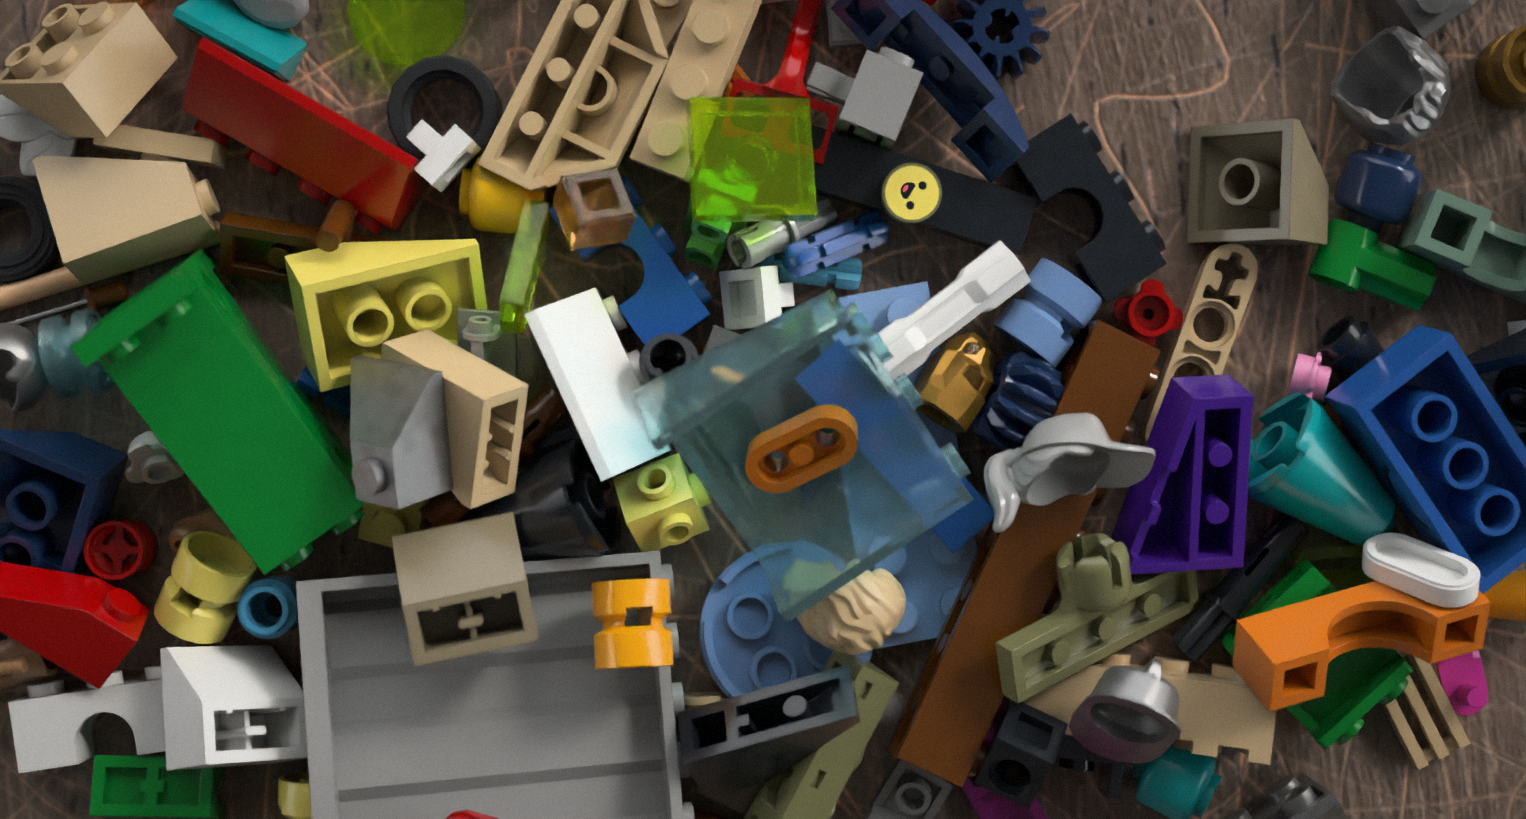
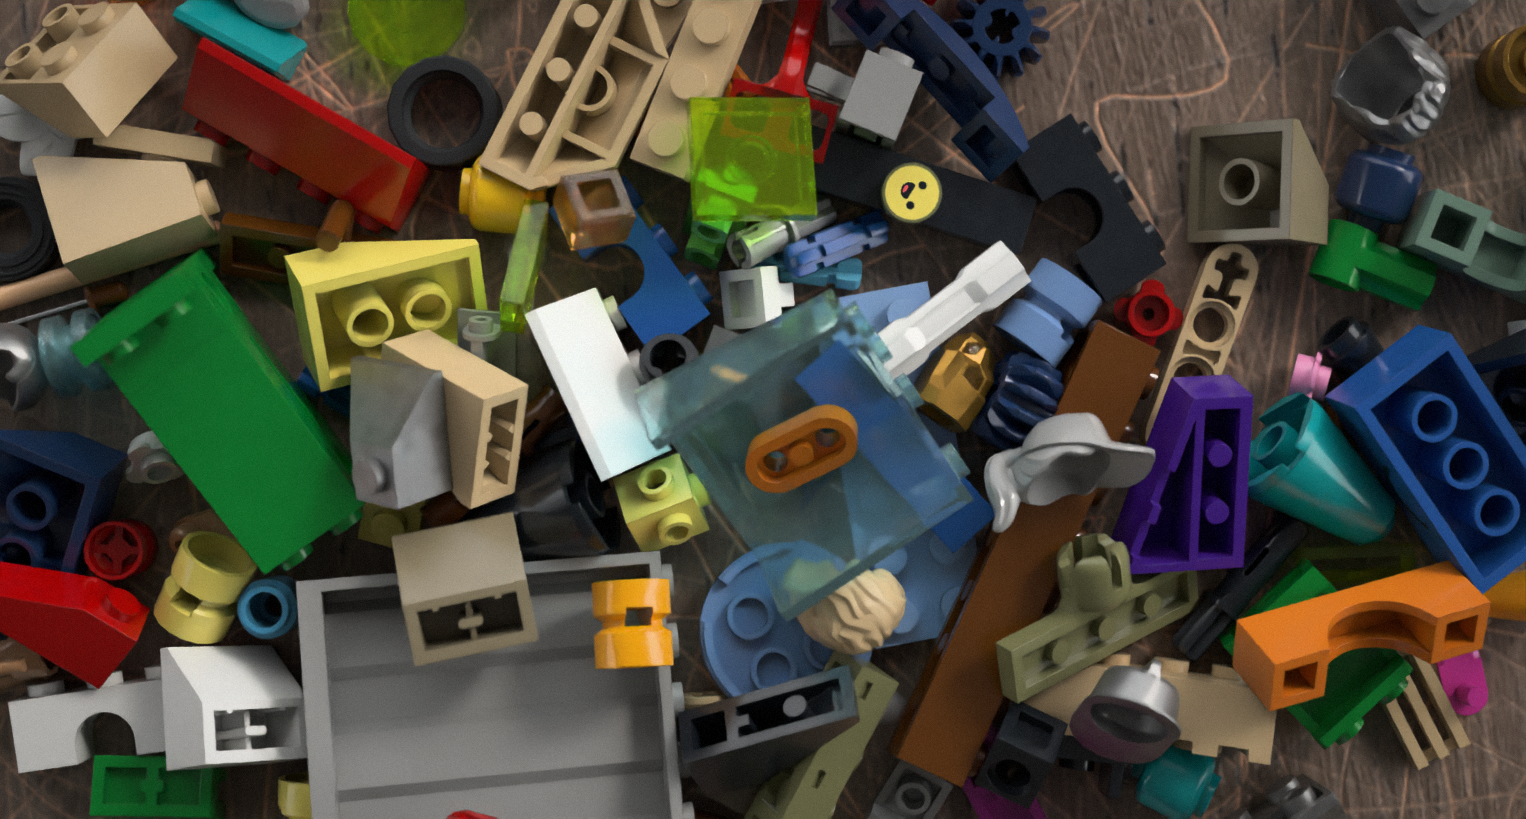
white tile [406,119,481,193] -> none
white tile [1362,533,1480,607] -> none

